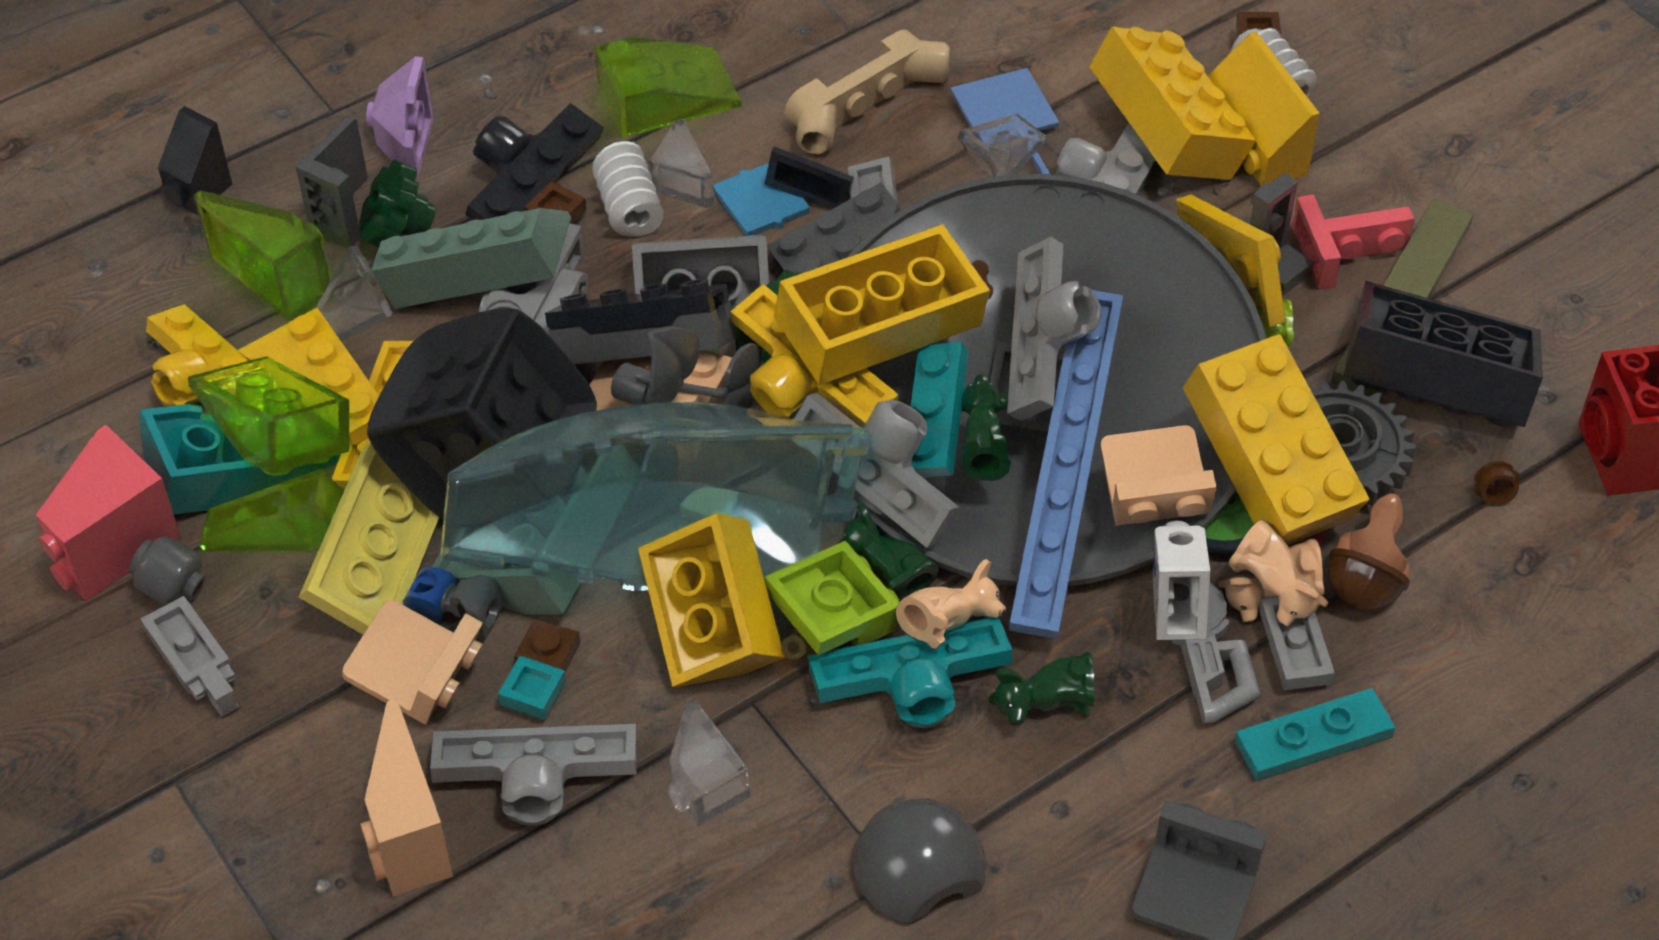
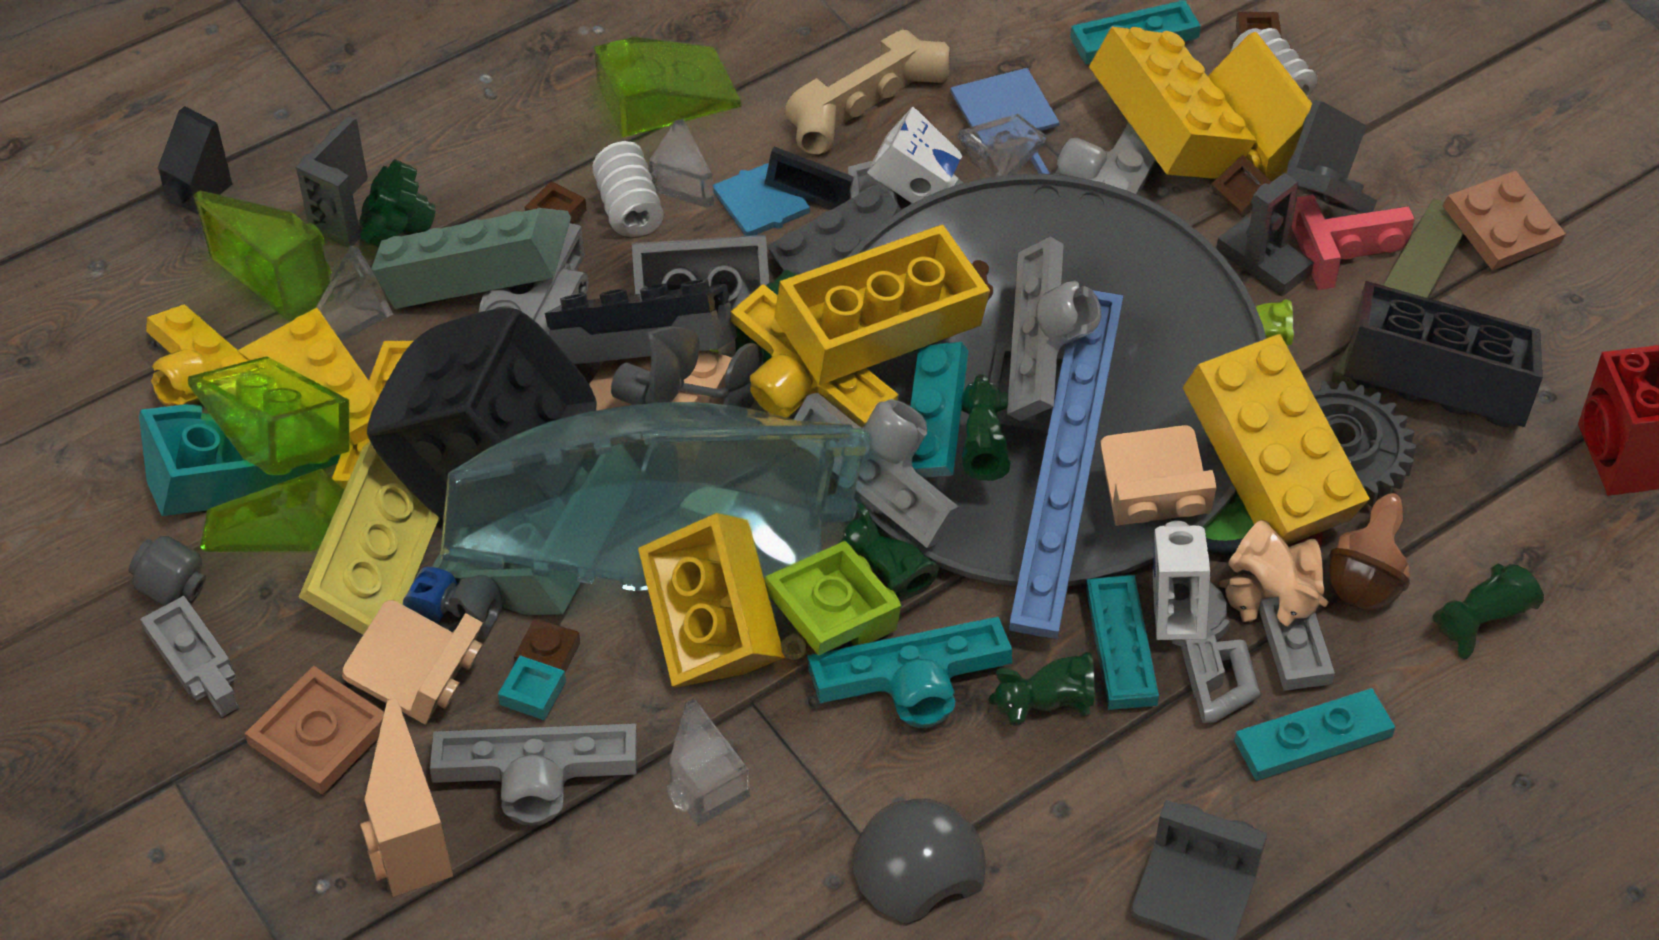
coral slope [36,425,181,601] -> none
lavender slope [366,56,434,178] -> none
black plate [465,103,604,220] -> none
light nougat animal [896,559,1006,649] -> none
yellow wing [1176,195,1286,327] -> none
reddish brown plate [1473,461,1520,505] -> none
none -> nougat plate [244,666,384,795]
none -> white torso [867,106,964,204]
none -> teal plate [1070,0,1201,65]
none -> teal plate [1086,575,1159,710]
none -> reddish brown plate [1211,155,1272,218]
none -> dark grey bracket [1286,100,1377,214]
none -> dark green animal [1432,563,1544,659]
none -> nougat plate [1443,170,1566,271]

